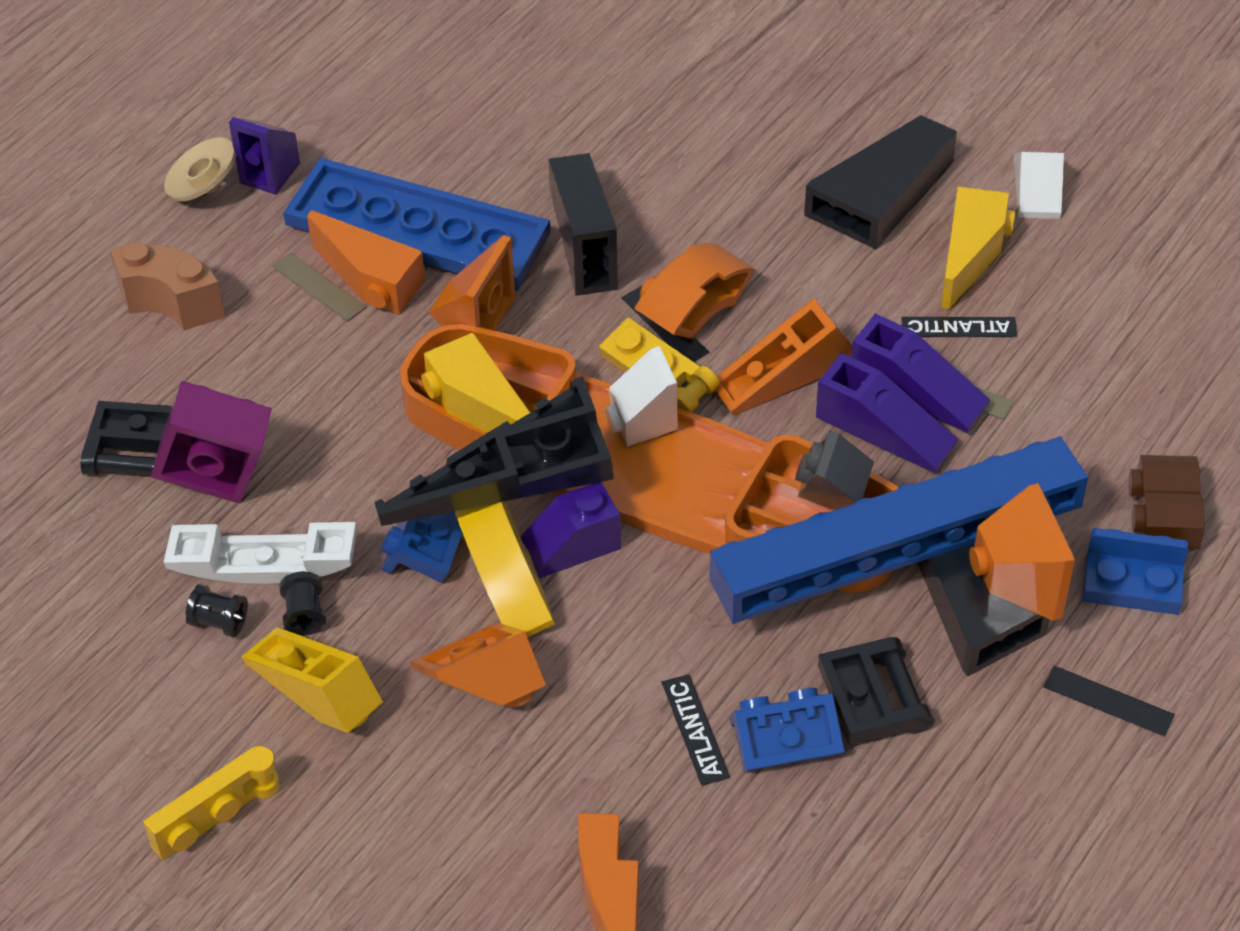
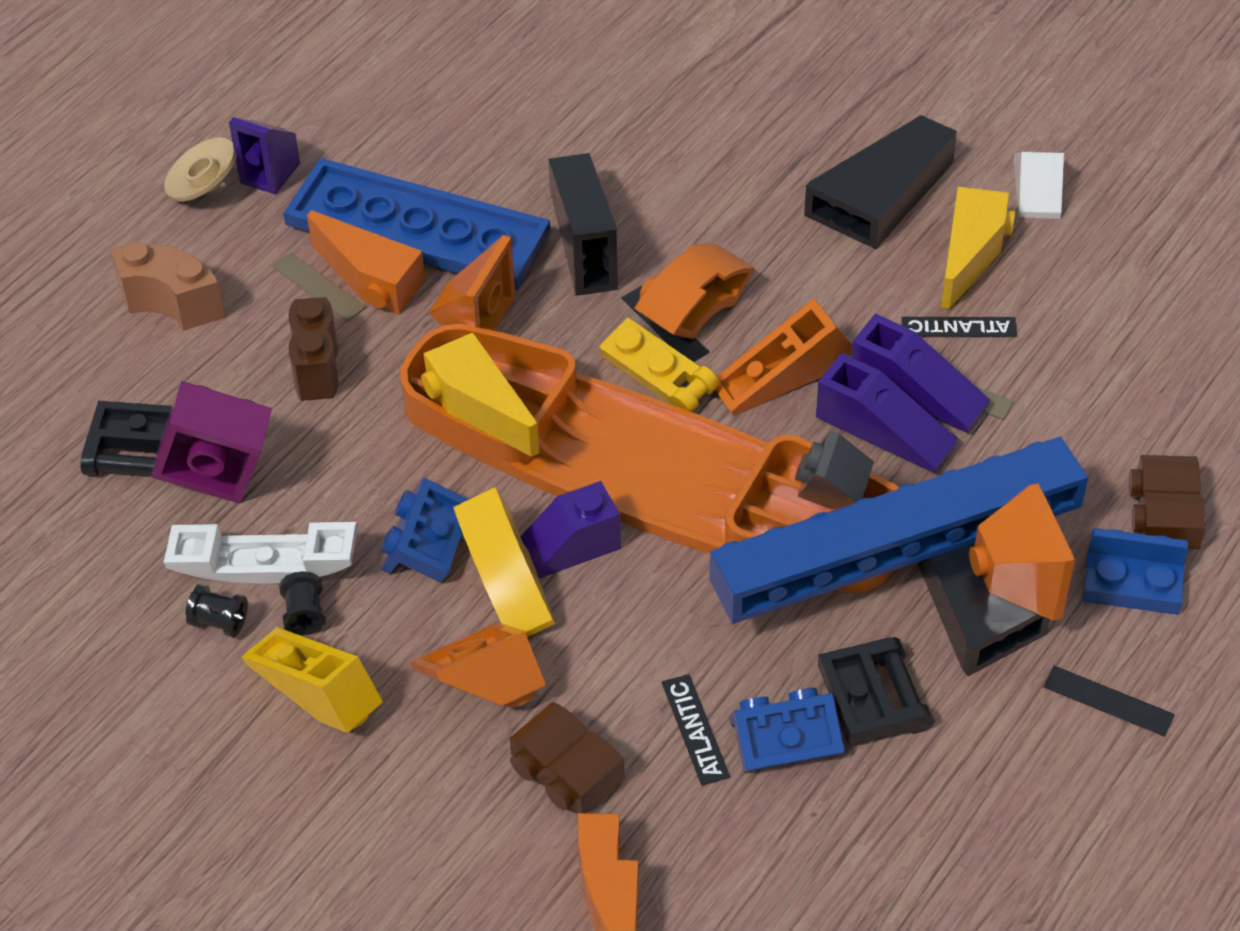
yellow plate [143,746,280,861] -> none
black wedge [375,376,614,526] -> none
white slope [605,346,678,447] -> none
none -> reddish brown brick [288,297,339,401]
none -> reddish brown brick [509,702,625,814]

